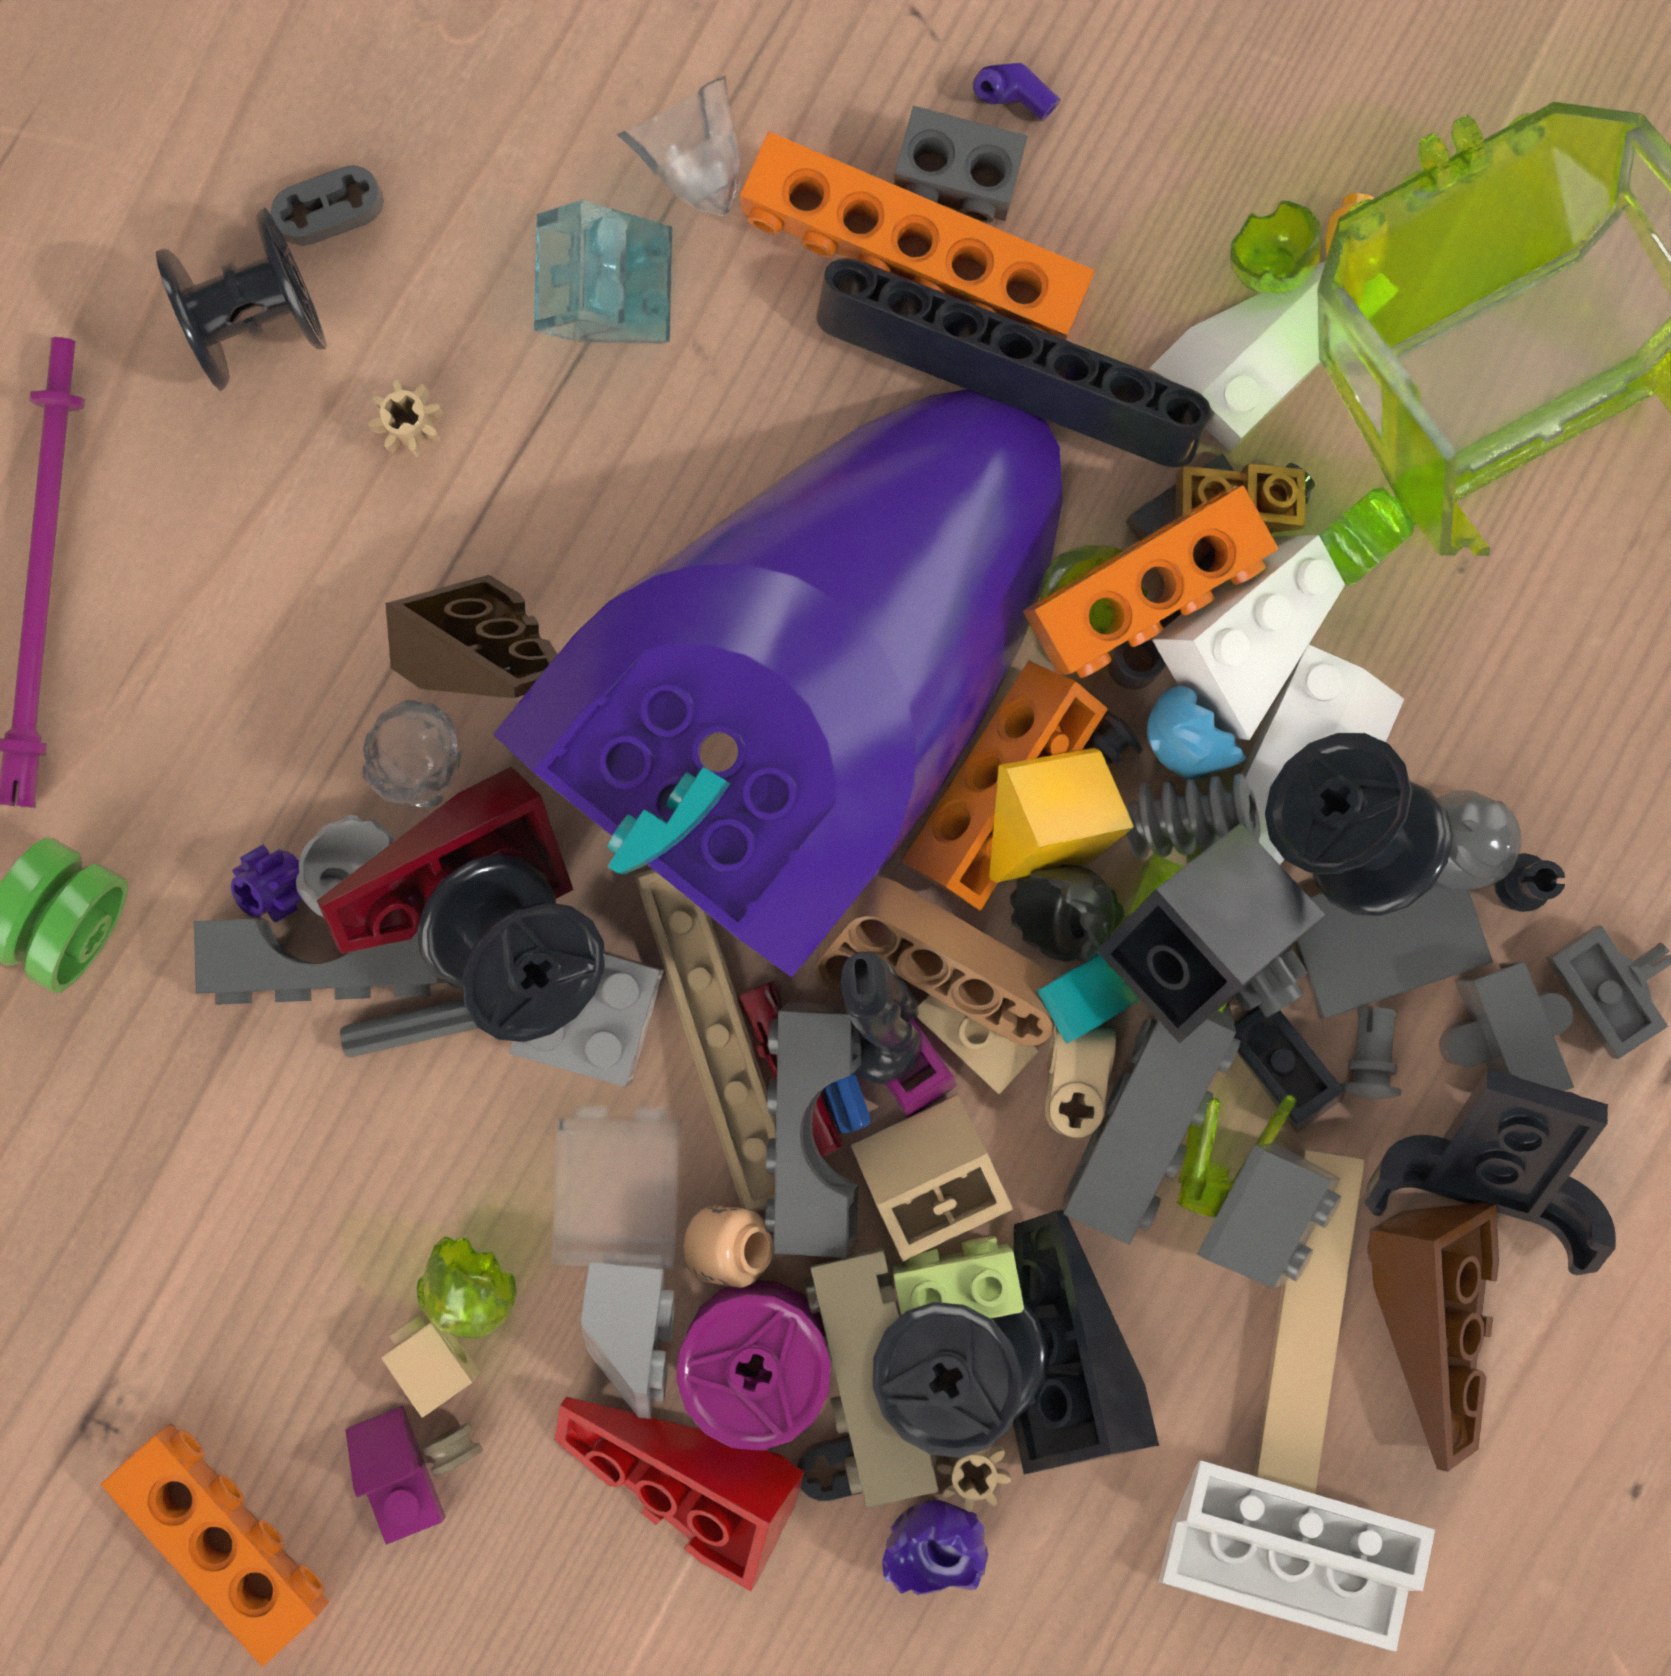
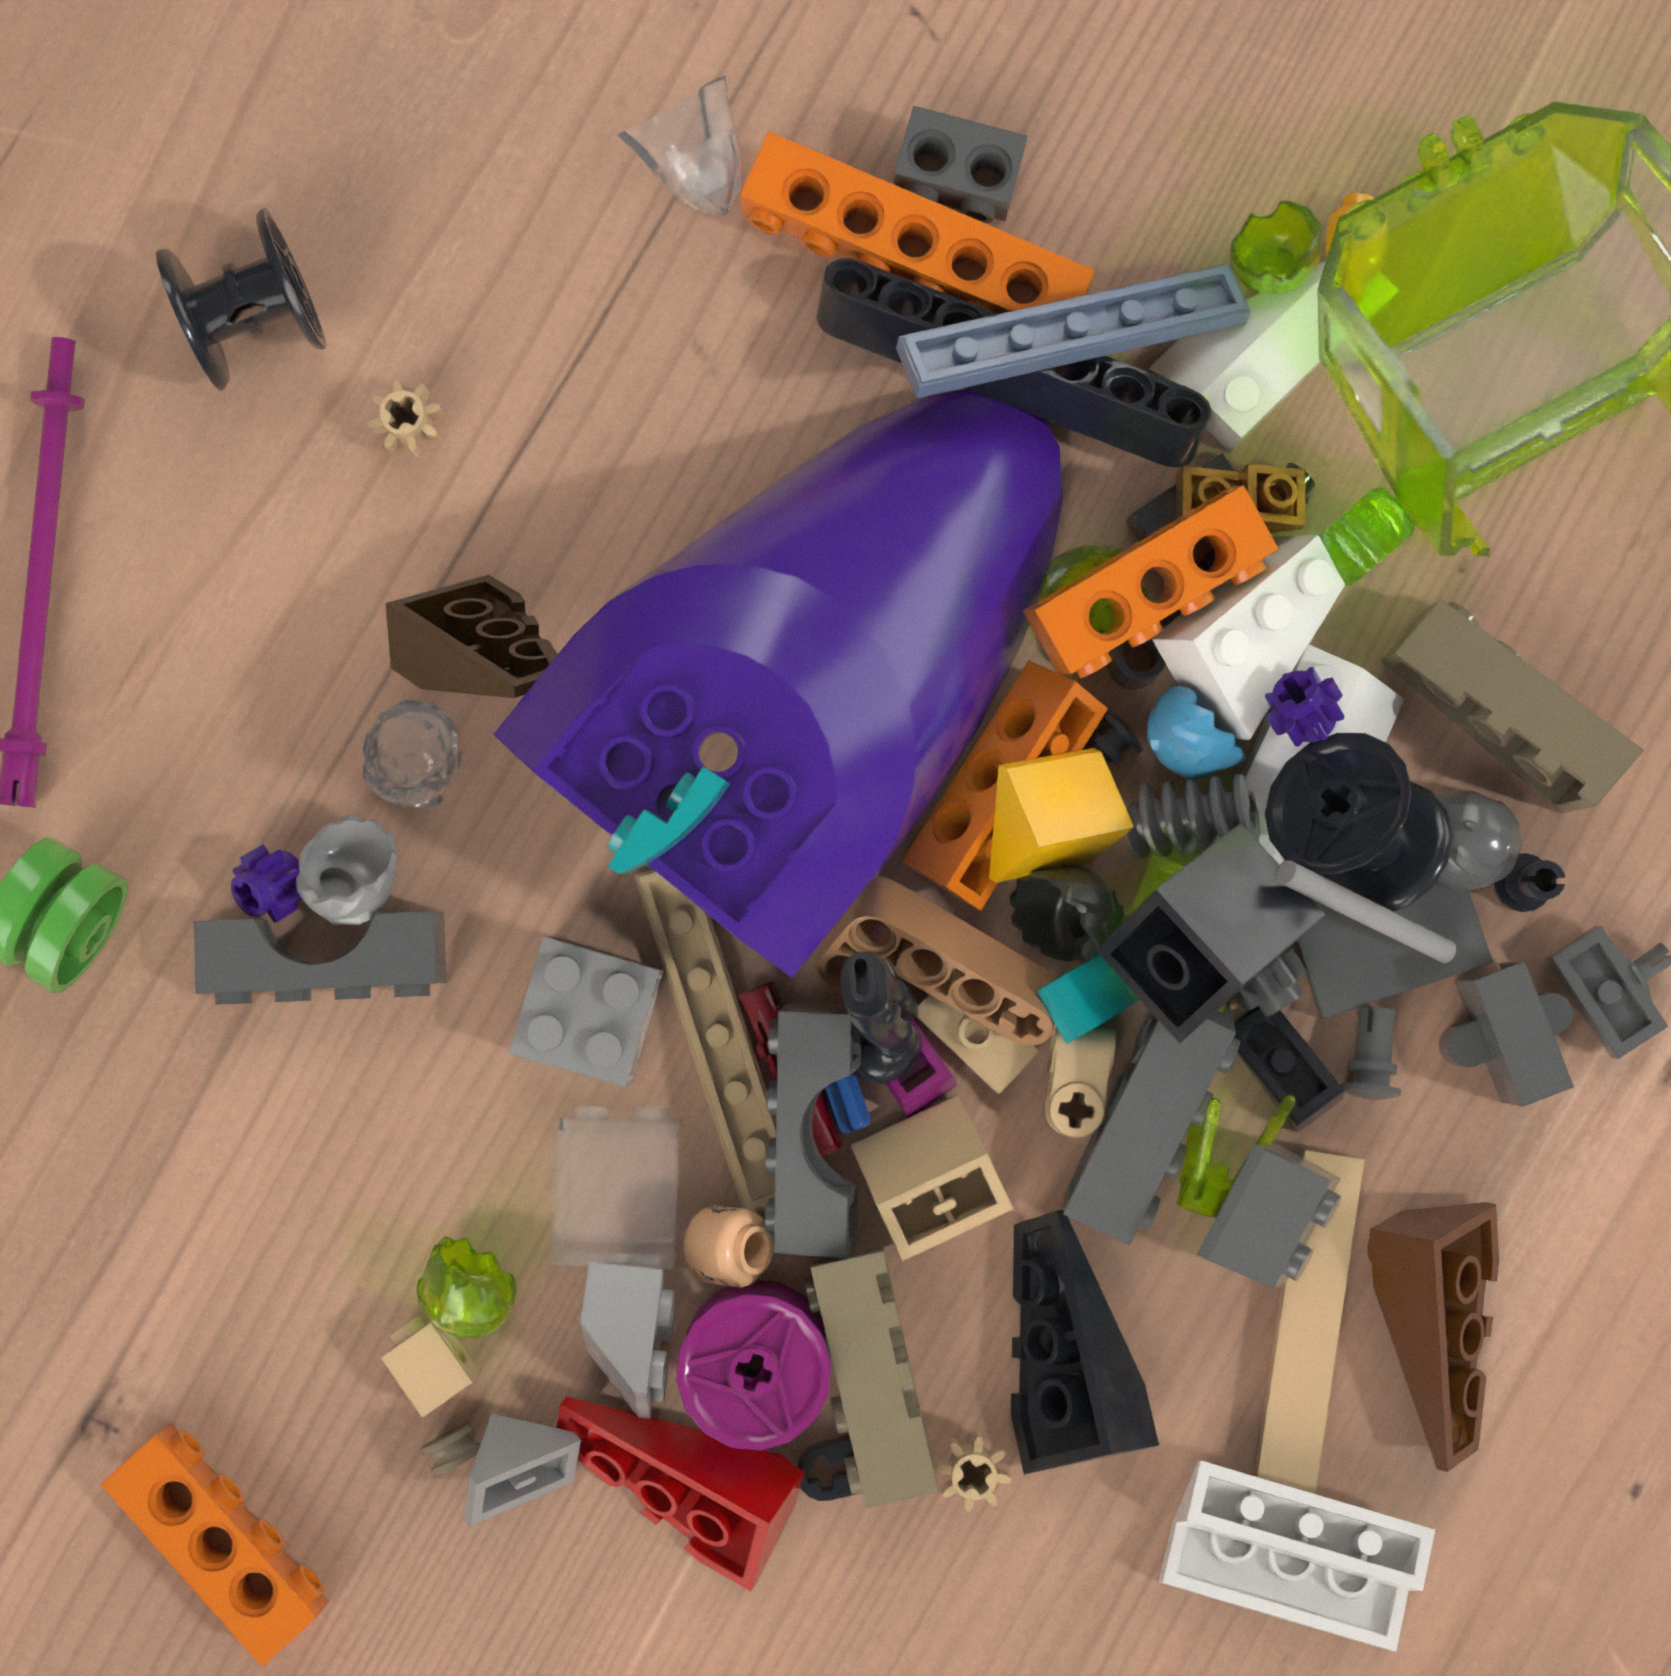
dark grey beam [271,165,384,246] -> none
dark red wedge [316,766,574,954] -> none
dark grey axle [340,999,478,1057] -> none
magenta slope [345,1406,446,1545] -> none
black piece [417,853,605,1042] -> none
clear light blue slope [534,200,672,344] -> none
black piece [873,1301,1049,1458] -> none
dark purple hair [882,1500,989,1595] -> none
yellowish green bracket [892,1236,1024,1318] -> none
dark purple arm [973,63,1061,122] -> none
black piece [1364,1069,1616,1276] -> none
none -> light grey slope [464,1413,581,1526]
none -> sand blue tile [896,264,1251,399]
none -> dark purple gear [1265,667,1345,747]
none -> light grey bar [1277,861,1456,963]
none -> dark tan wedge [1381,599,1644,813]

